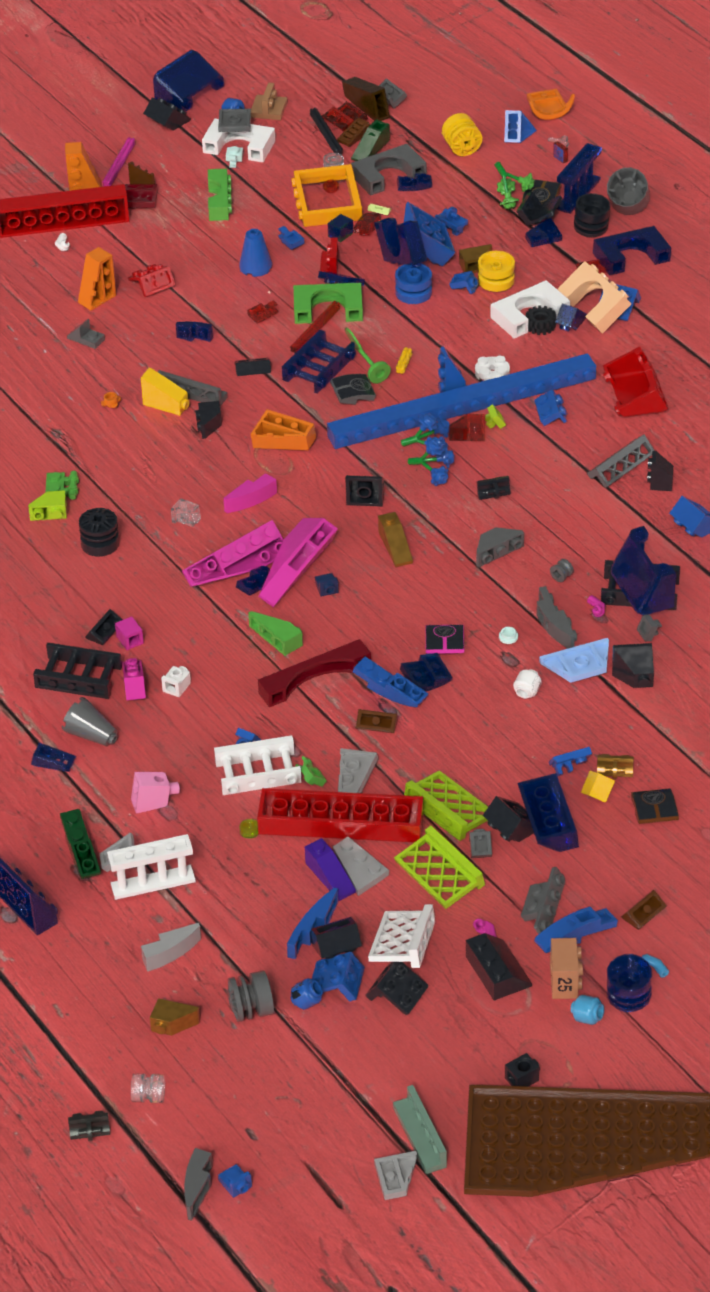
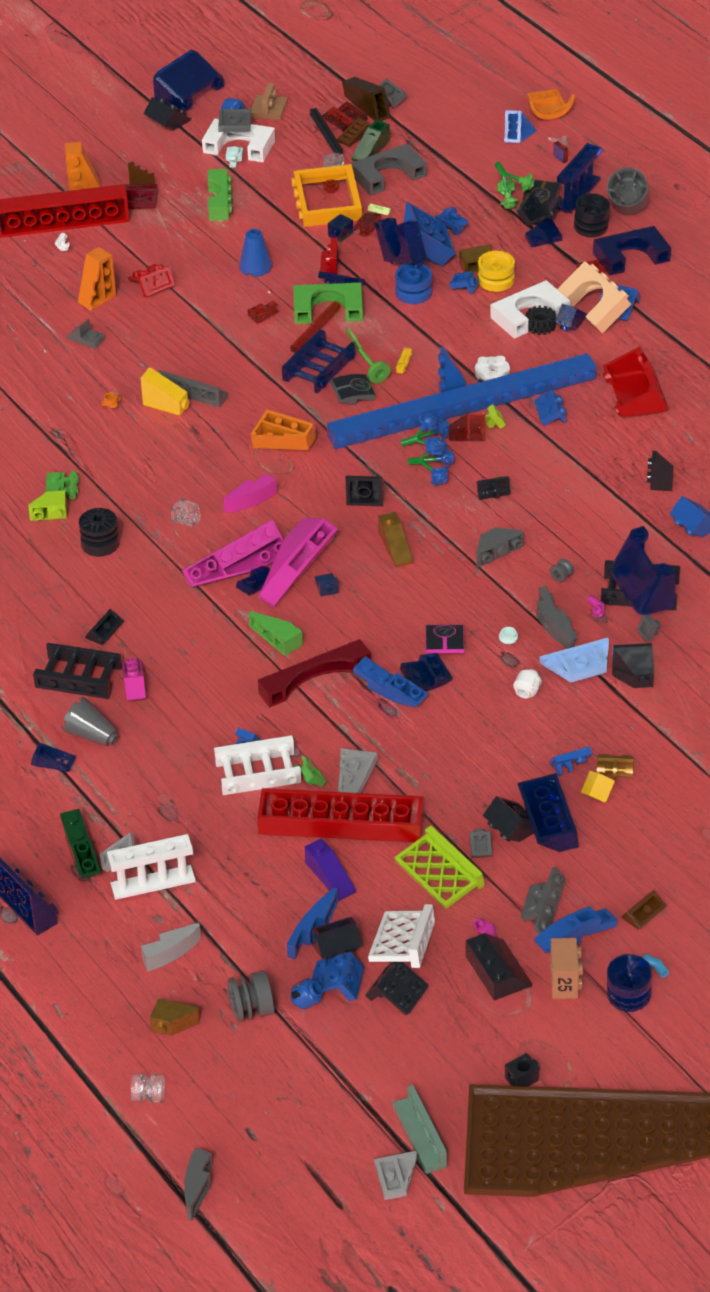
pearl dark grey hips [68,1110,110,1141] -> none
dark pink axle [102,137,135,186] -> none
dark pink brick [115,617,144,650] -> none
bright pink torso [131,772,179,813] -> none
white brick [161,666,191,697] -> none
clear blue slope [176,321,213,342] -> none
black slope [195,401,222,439] -> none
blue bracket [218,1164,252,1198] -> none
black slope [235,357,271,376] -> none
clear neon green tile [239,819,259,839] -> none
blue plate [278,226,304,250] -> none
light grey wing [333,837,389,896] -> none
reddish brown slope [355,709,398,733] -> none
clear blue slope [397,173,432,191] -> none
lime fence [404,770,488,841] -> none
yellow wheel [441,113,482,156] -> none
dark azure head [571,995,604,1025] -> none
dark grey fence [587,434,655,488] -> none
black slope [631,788,679,824] -> none

